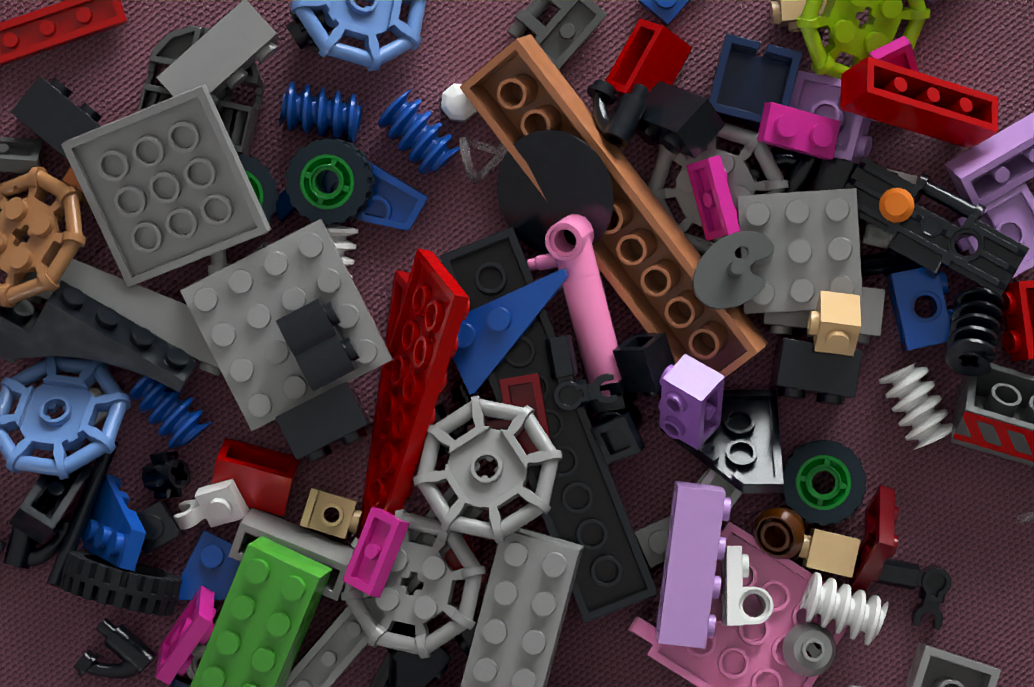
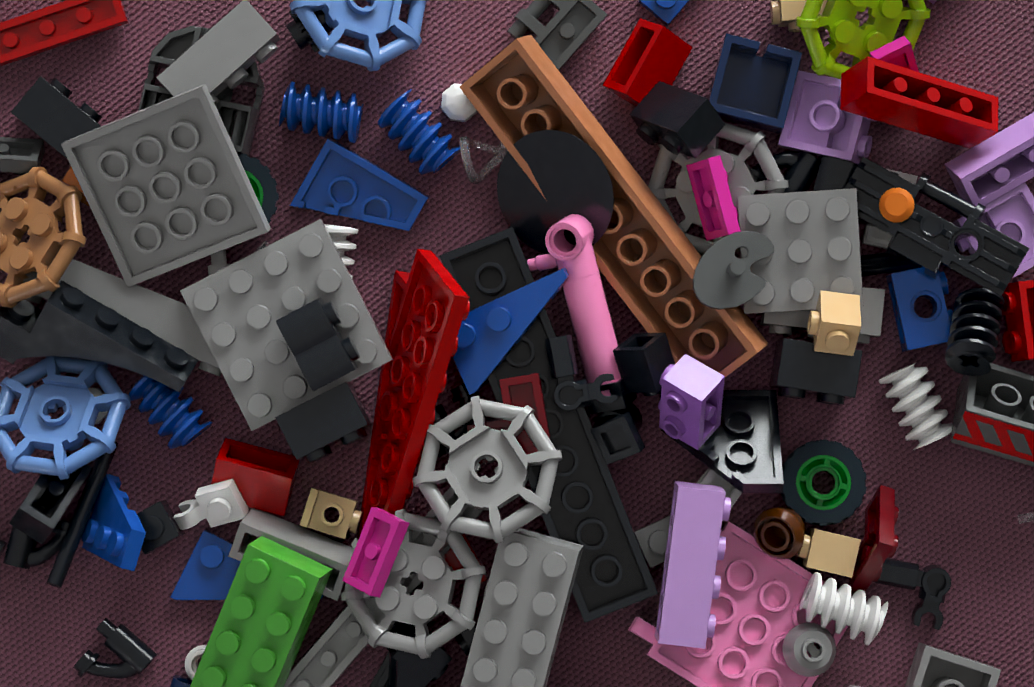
black tyre [60,550,182,616] -> none
black gear [142,451,190,499] -> none
dark pink plate [155,585,216,685] -> none
dark blue window [276,190,296,222] -> none
black wheel [285,139,375,225] -> none
black plant [587,80,649,148] -> none
white plate [721,546,774,626] -> none
dark pink plate [757,102,841,160] -> none

